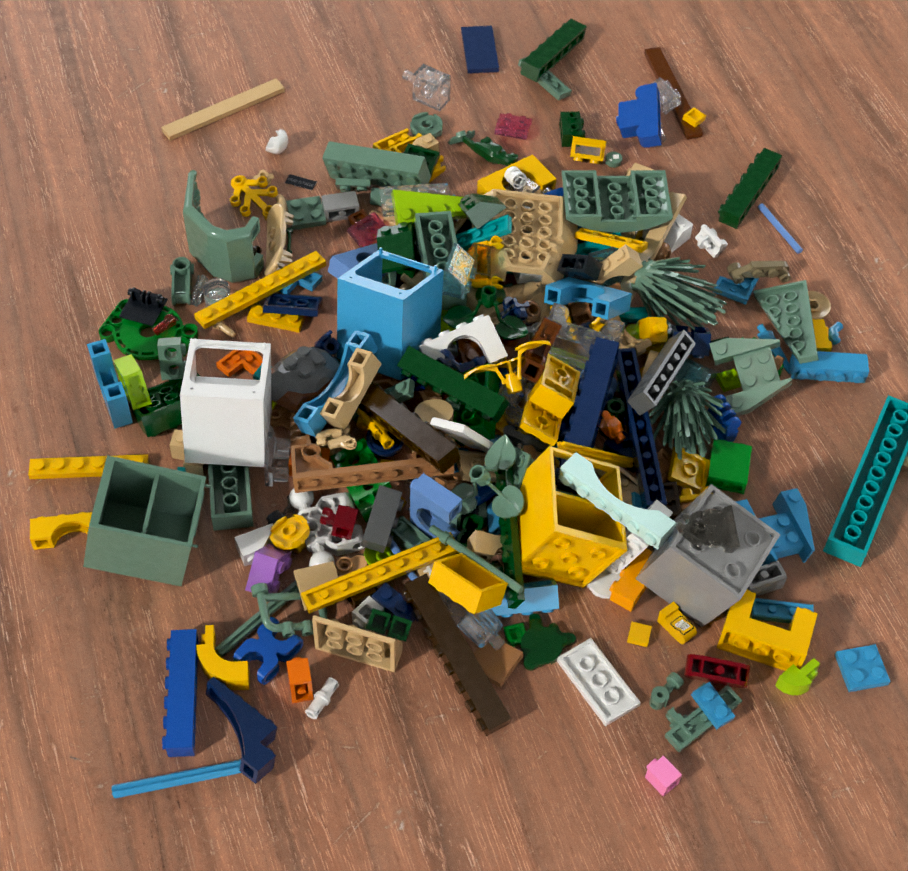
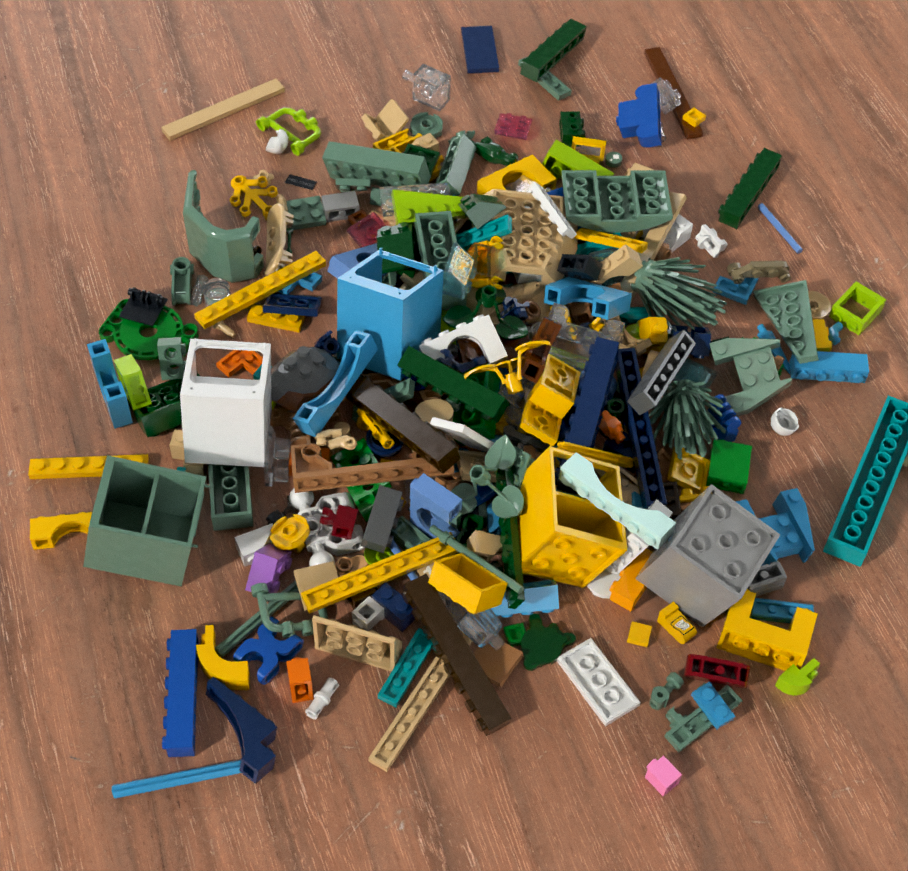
clear red arm [152,314,177,336] -> none
tan arch [320,347,381,430] -> none
dark green legs [365,608,412,642] -> none
white wheel [504,166,527,189] -> none
clear smoke piece [675,505,740,553] -> none
lime tile [716,368,741,392] -> none
dark azure plate [835,644,891,692] -> none
none -> lime bar [256,107,321,156]
none -> tan bracket [361,99,409,141]
none -> tan plate [368,624,475,772]
none -> teal plate [378,628,434,708]
none -> sand green brick [435,134,477,196]
none -> white plate [529,181,577,239]
none -> lime wedge [542,139,615,179]
none -> white hair [771,408,799,436]
none -> lime window [829,281,887,335]

